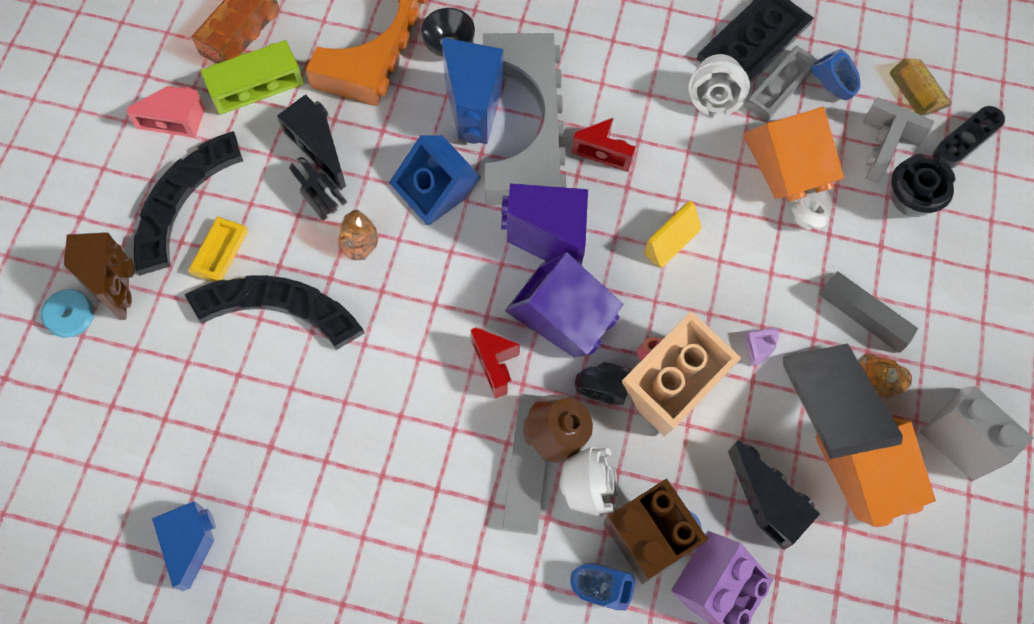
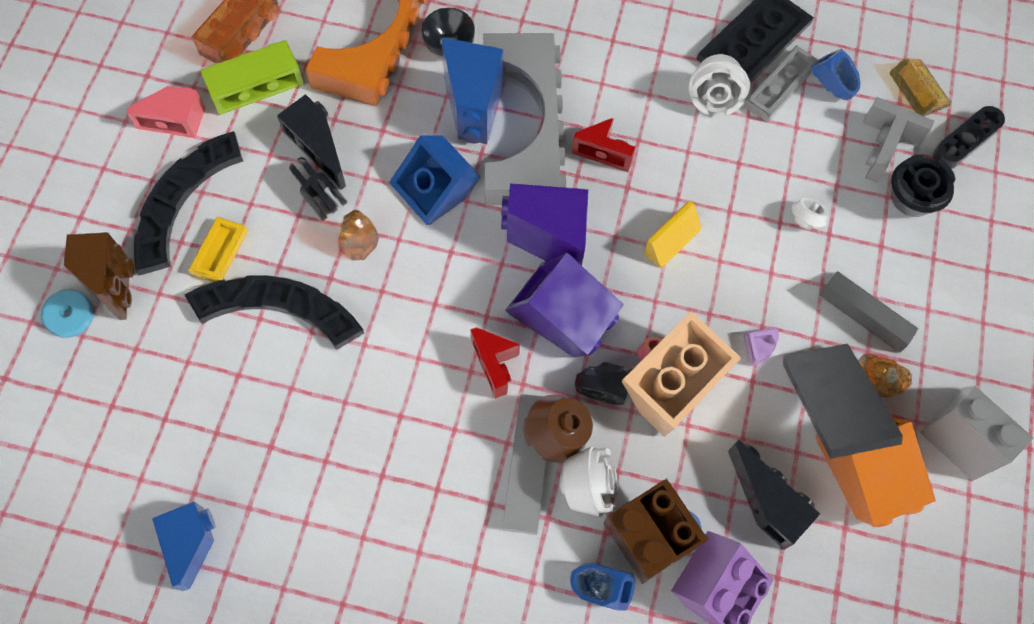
orange slope [743,106,844,202] -> none

